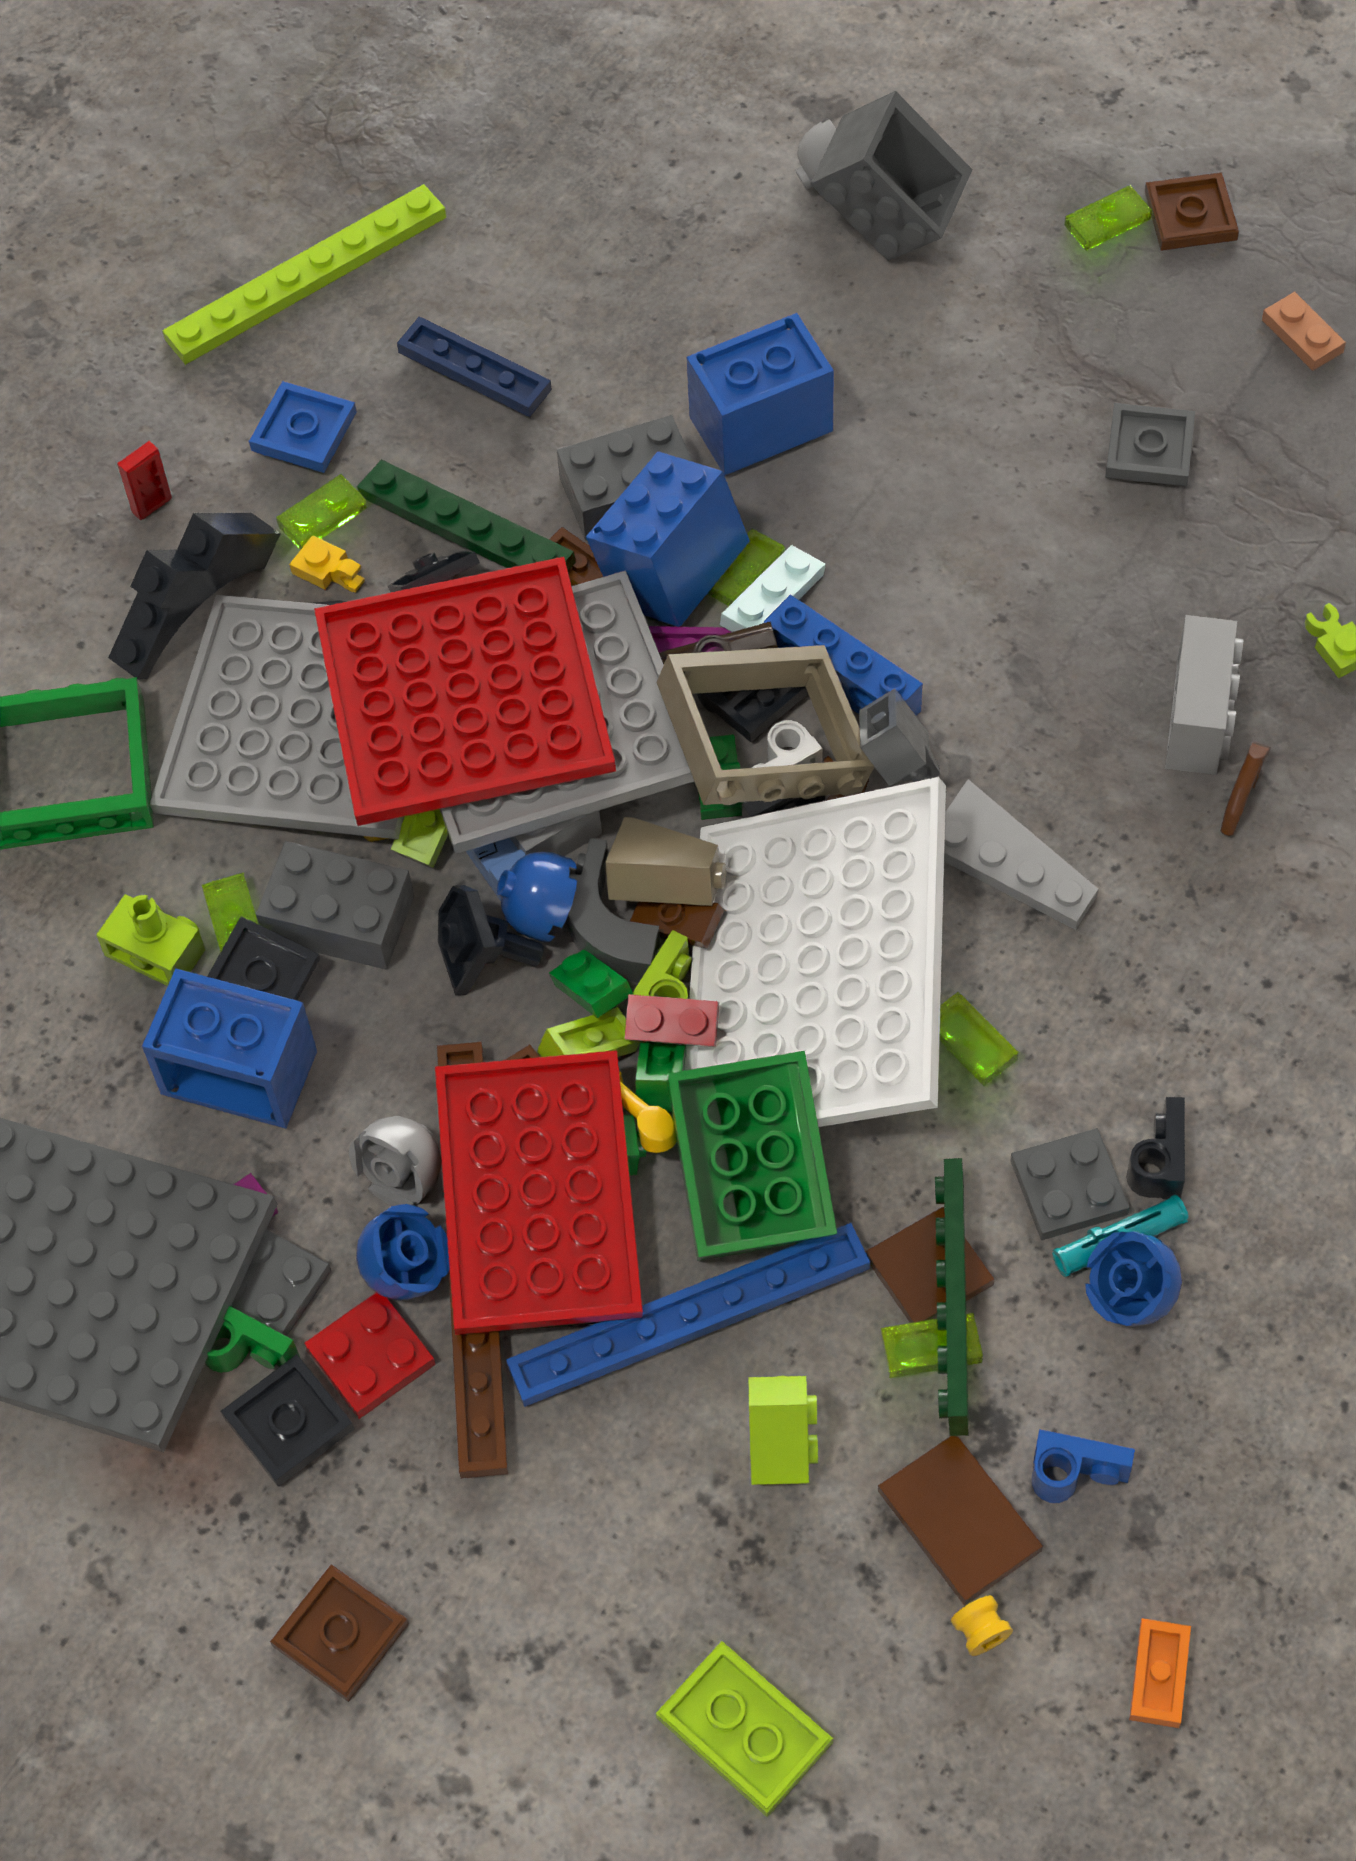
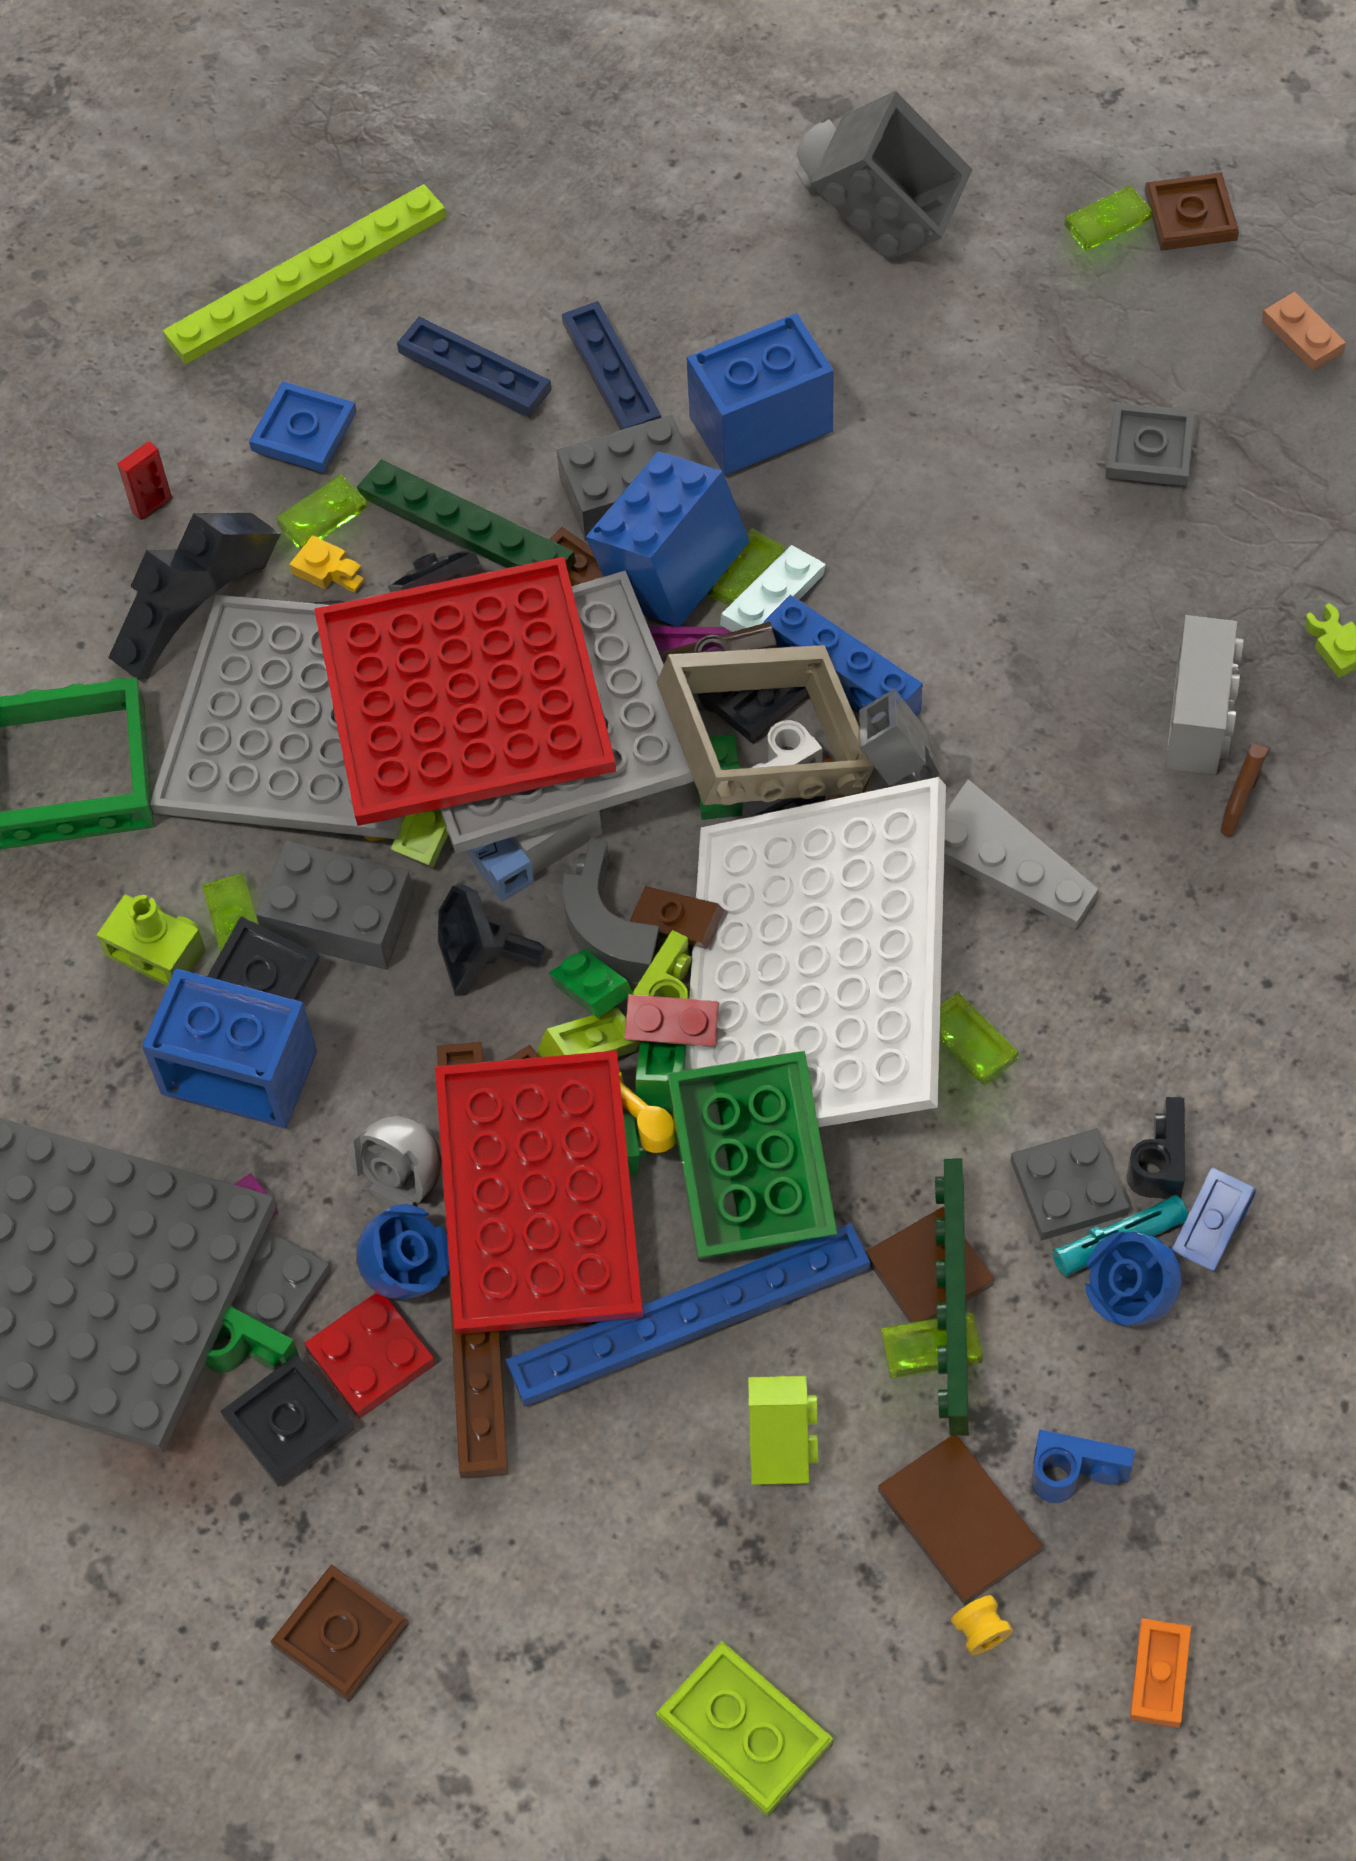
blue cylinder [497,851,577,942] -> none
dark tan slope [606,817,726,906] -> none
none -> dark blue plate [562,301,661,430]
none -> plate [1172,1167,1256,1272]

